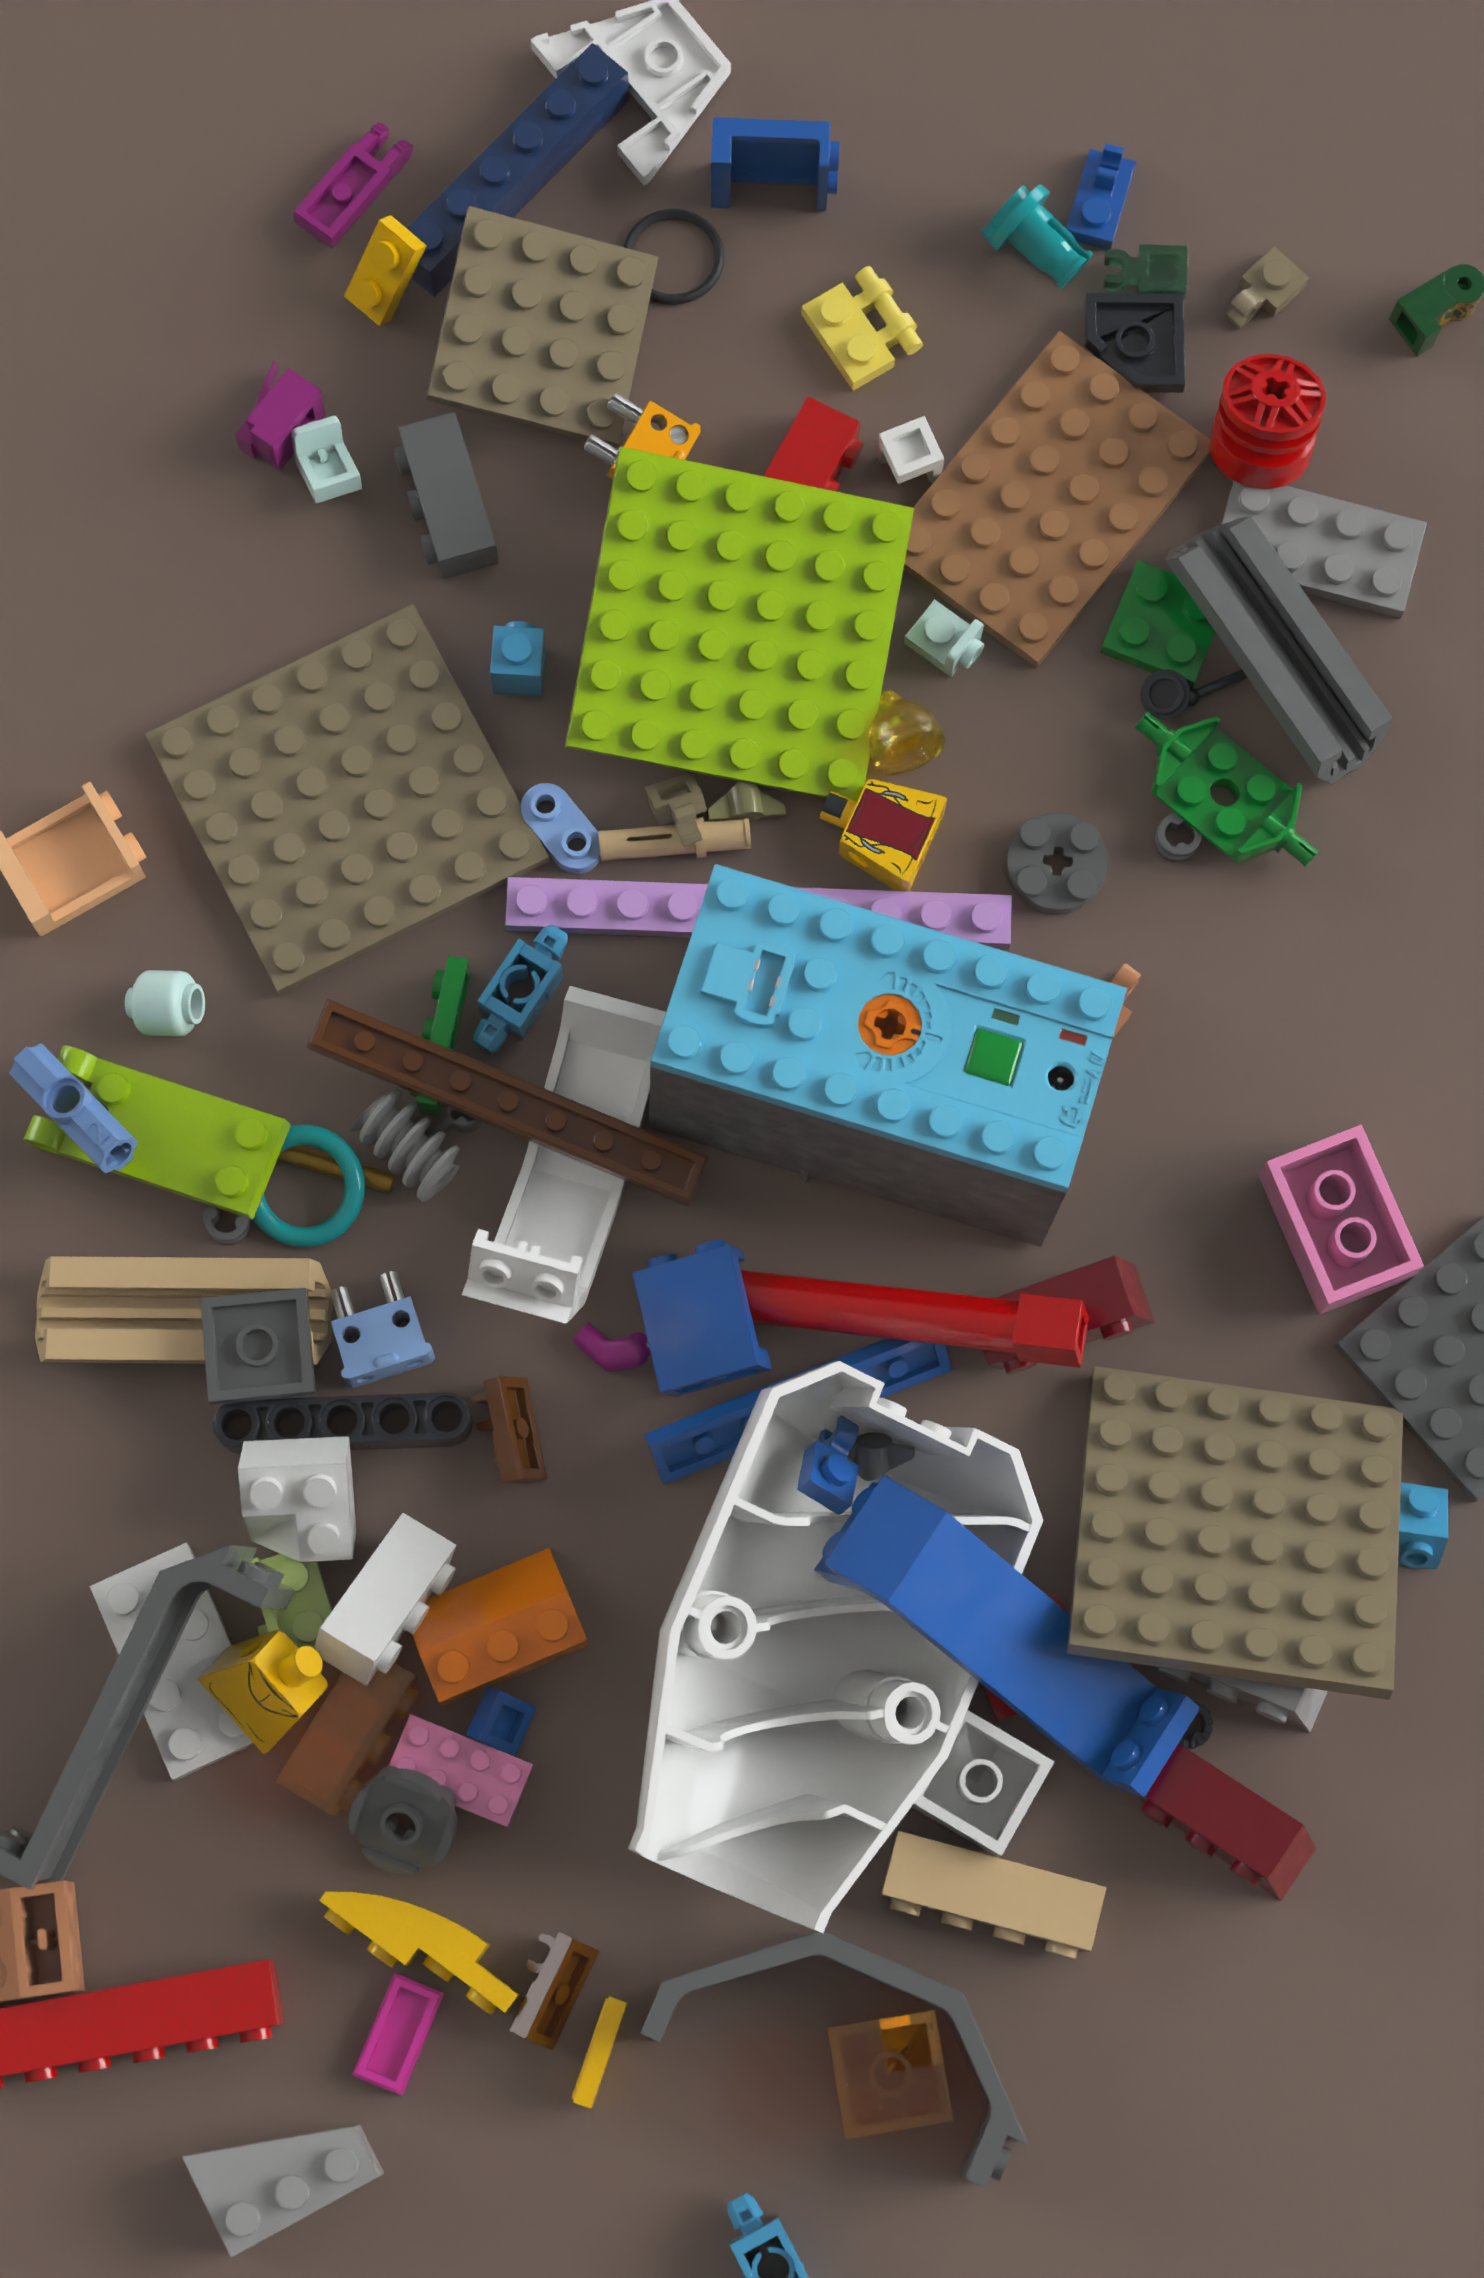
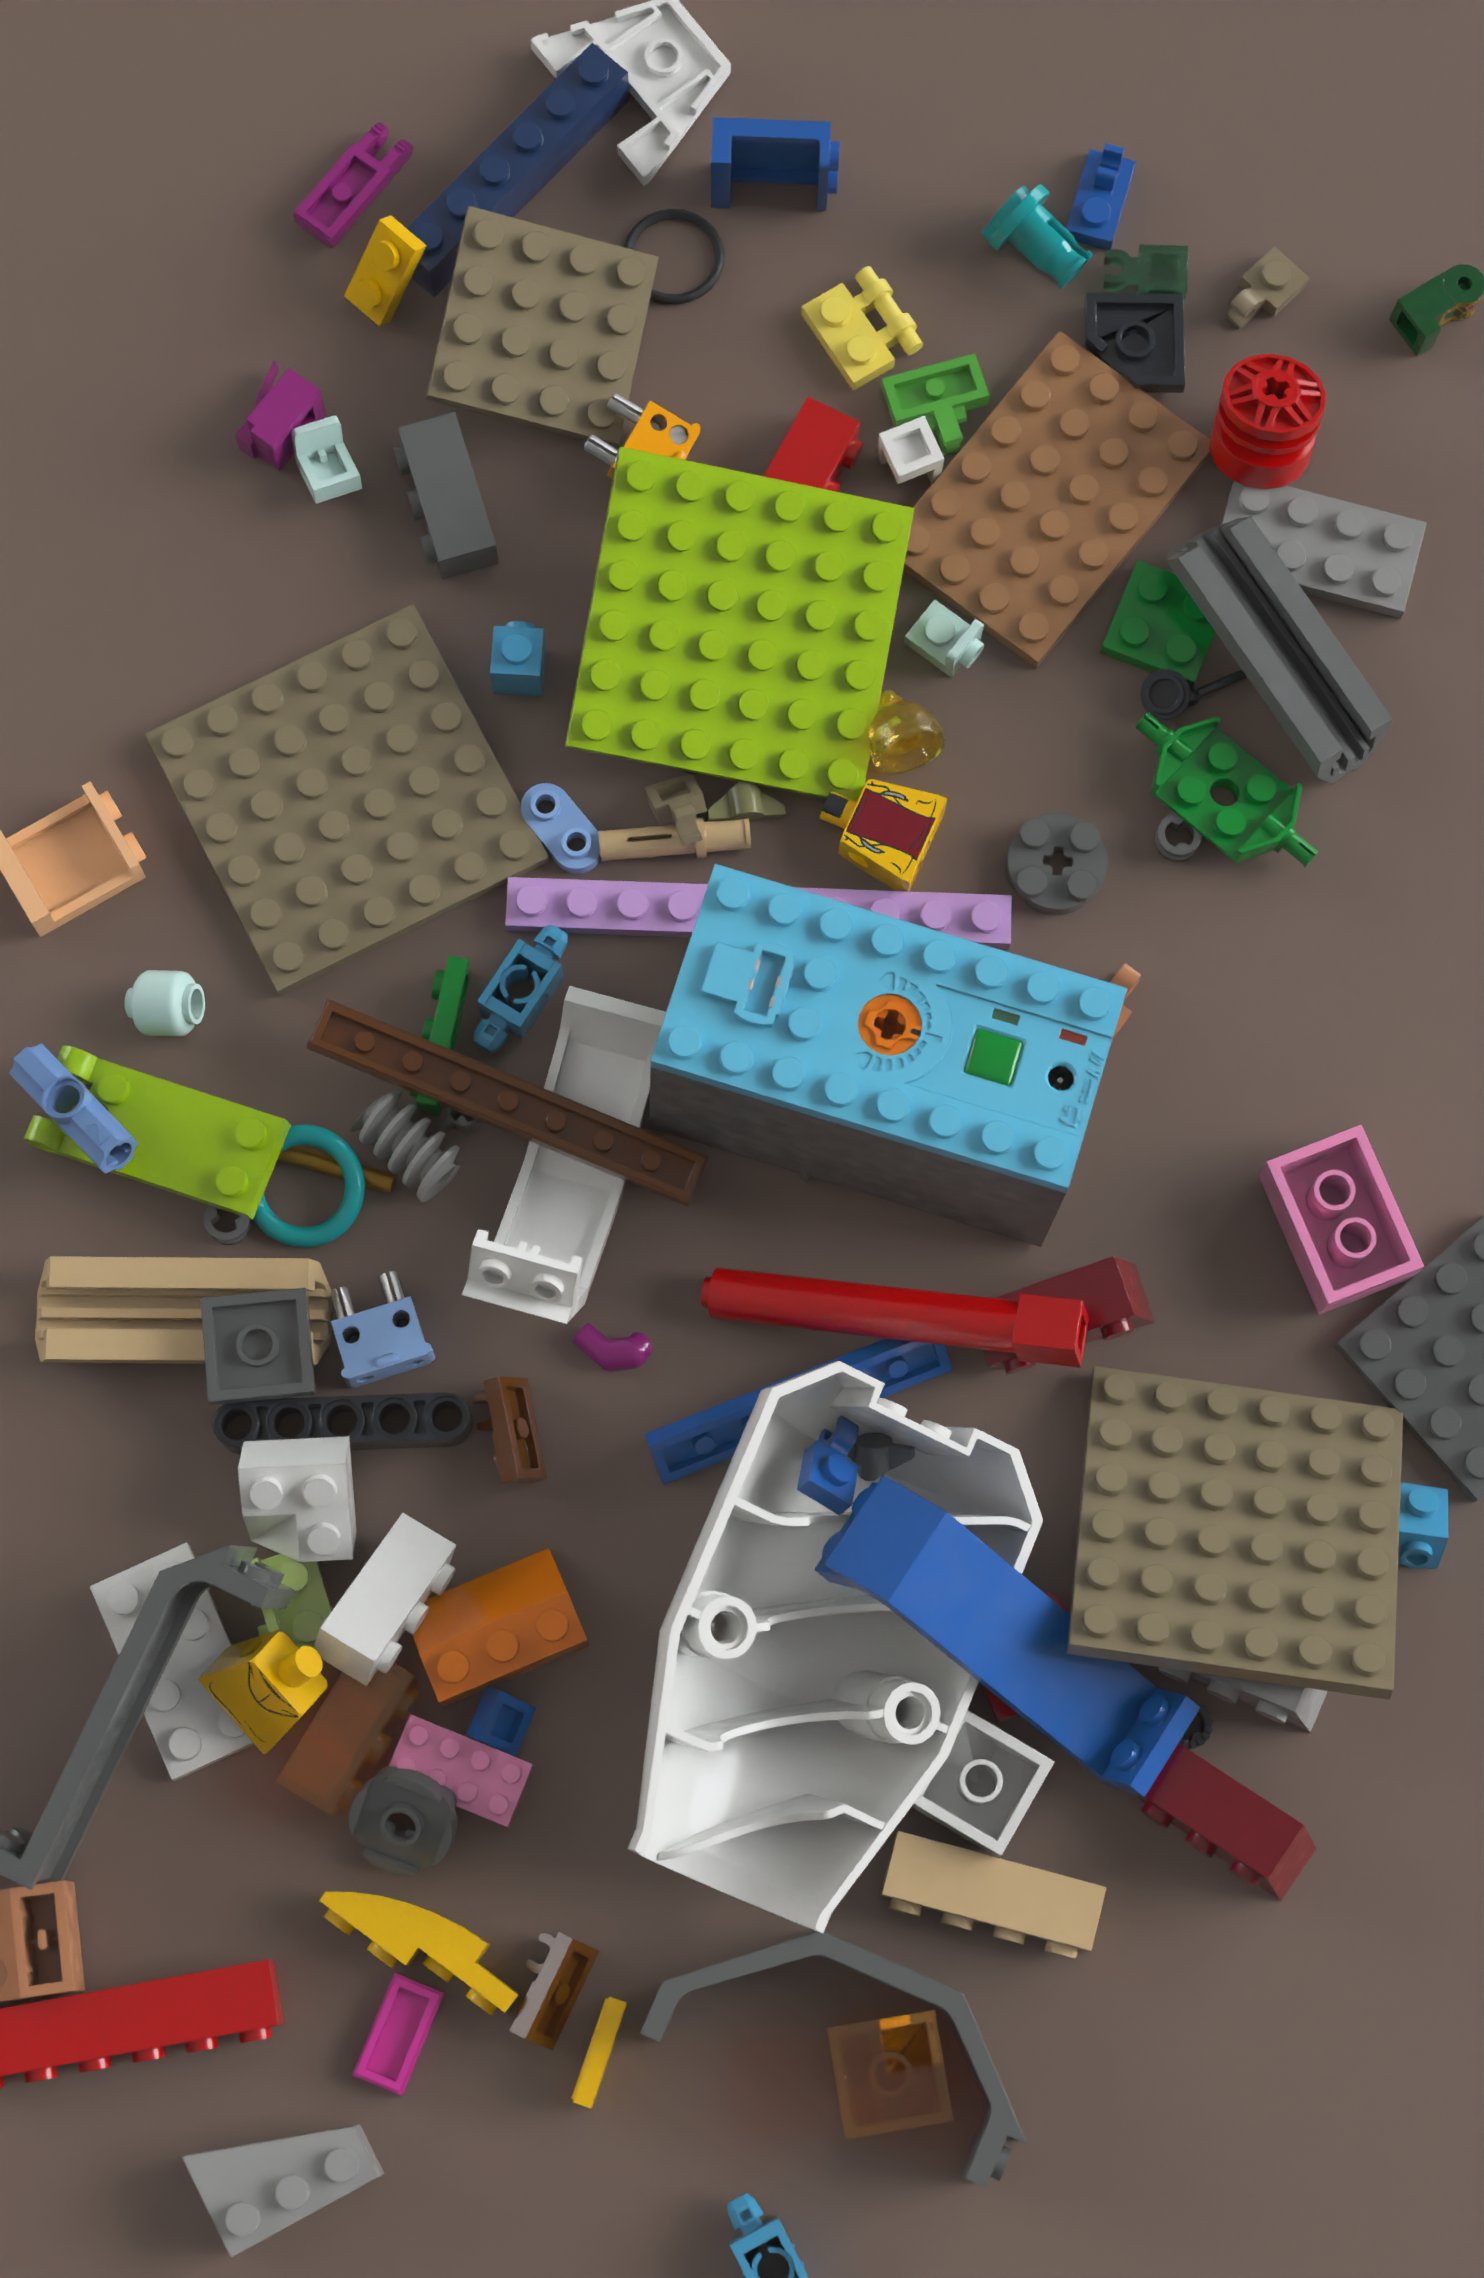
blue panel [632,1240,772,1397] -> none
none -> bright green hinge [881,353,990,456]

